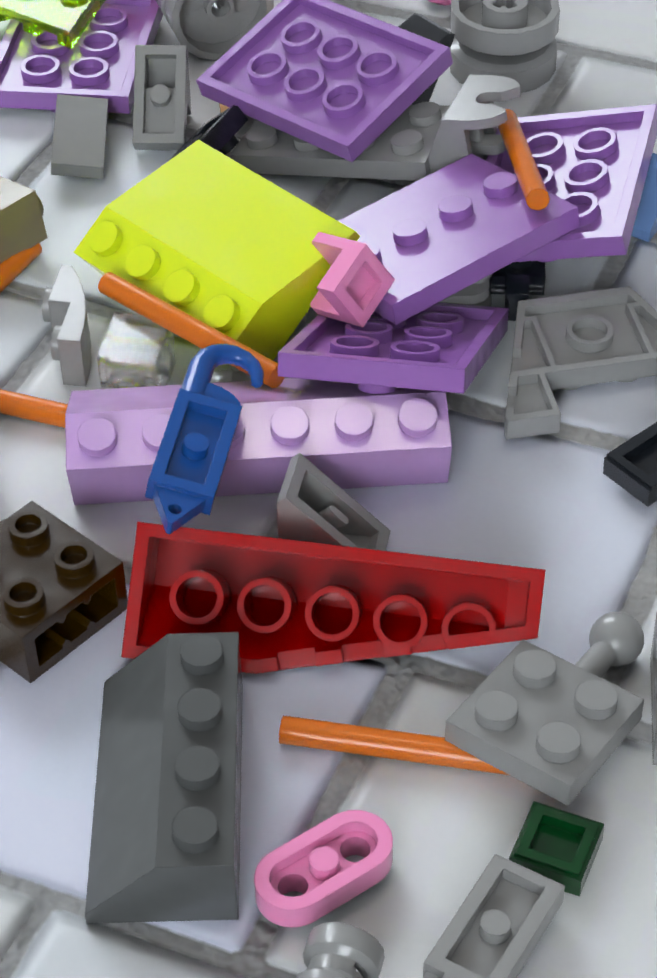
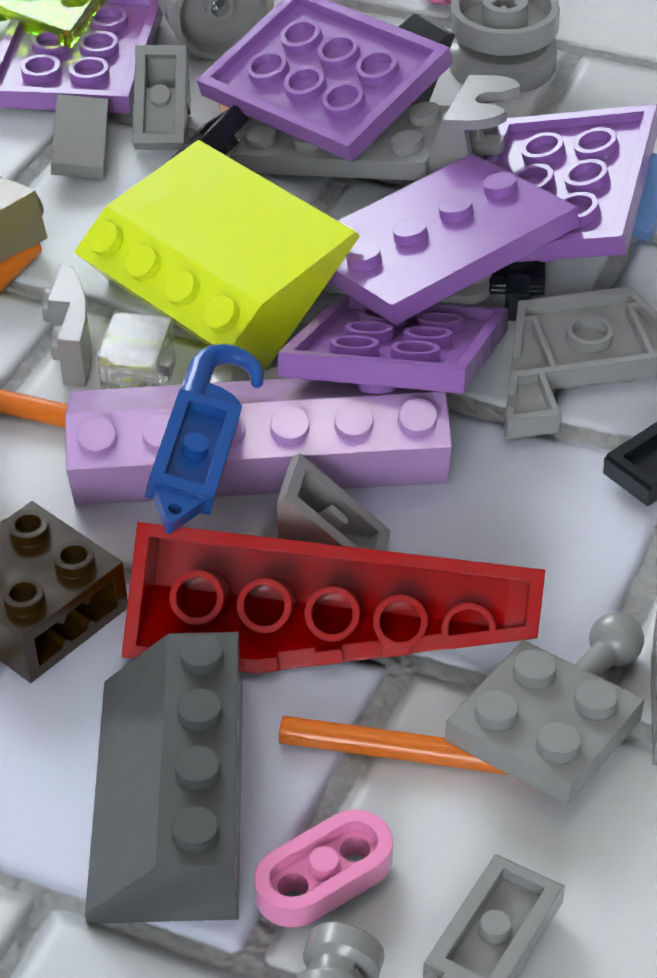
orange bar [98,272,285,388] -> none
bright pink panel [310,232,395,328] -> none
orange bar [498,109,550,210] -> none
dark green tile [509,801,604,897] -> none

